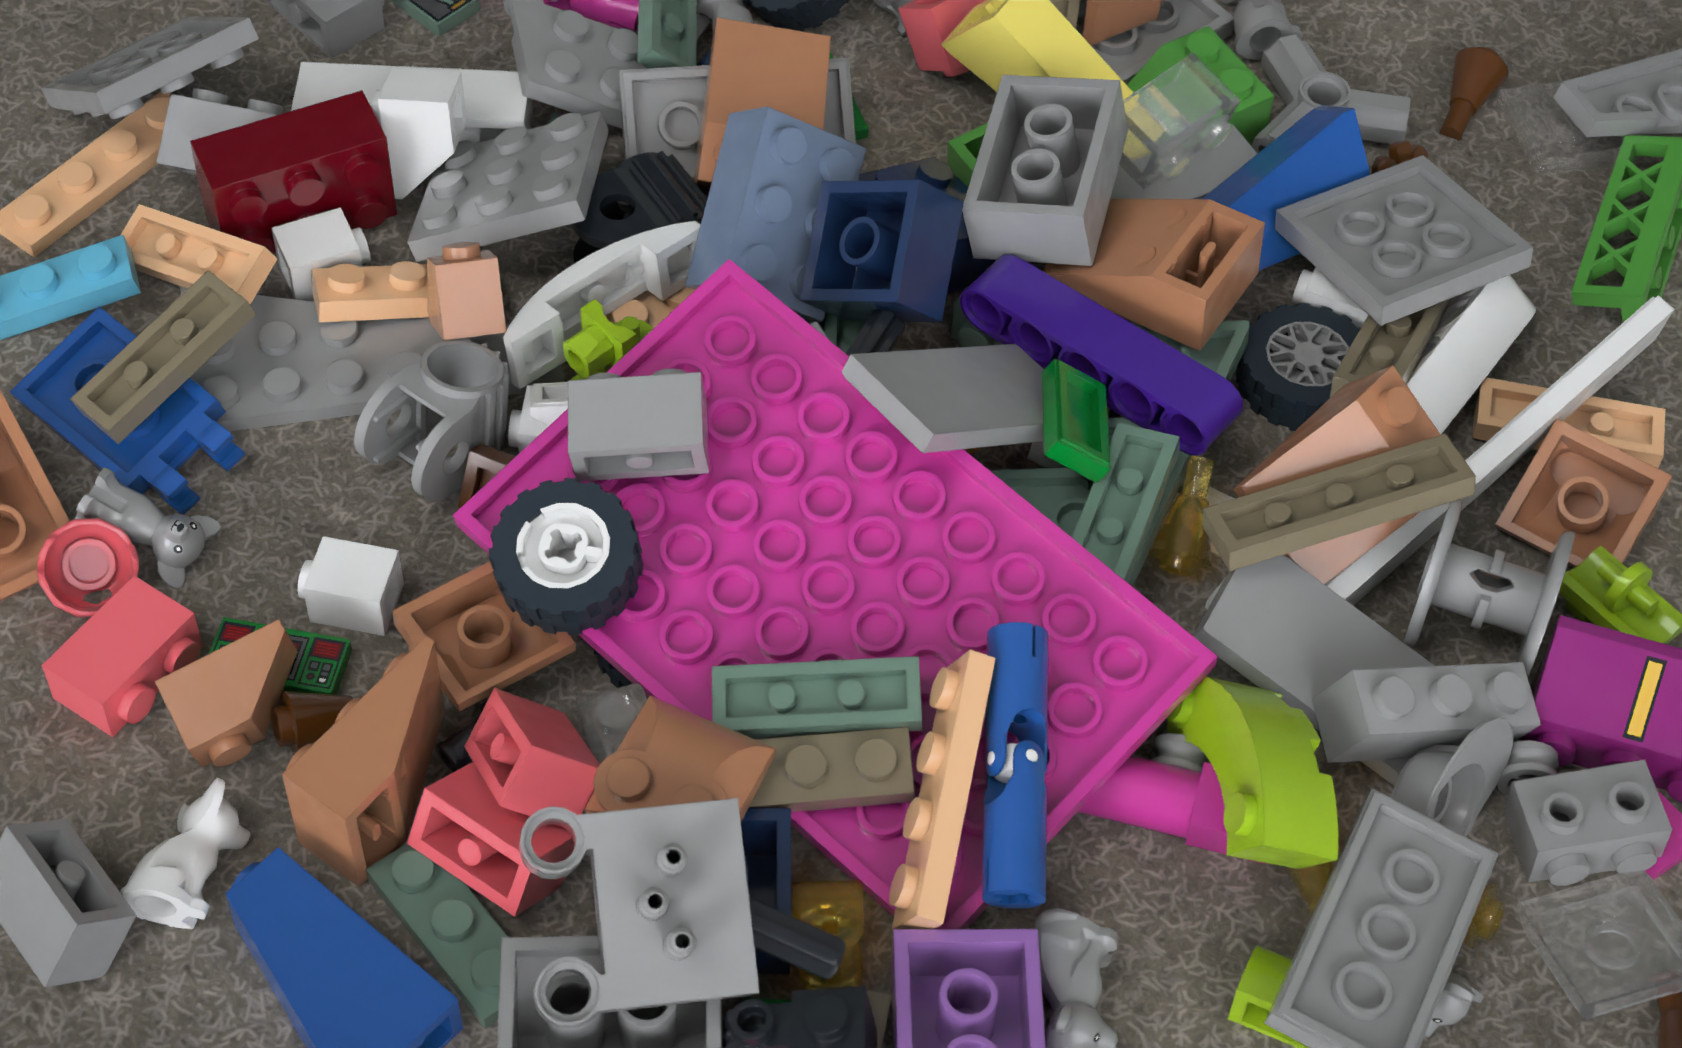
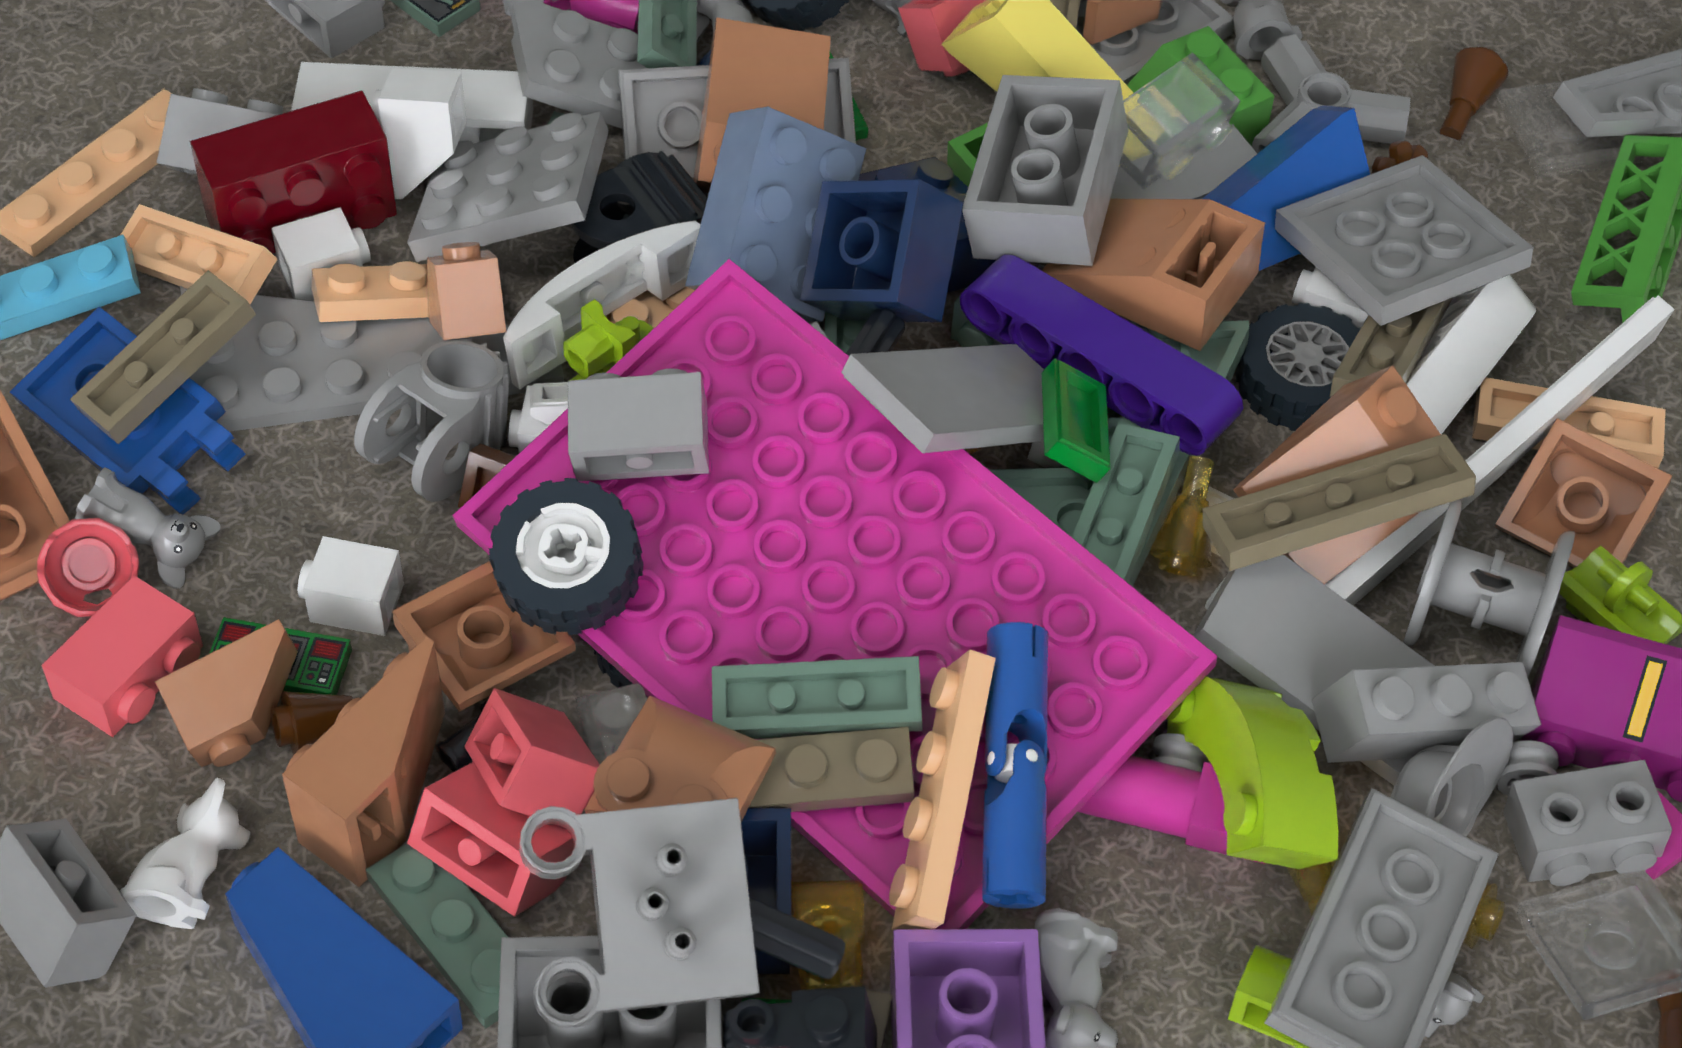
light grey plate [40,16,259,119] -> none

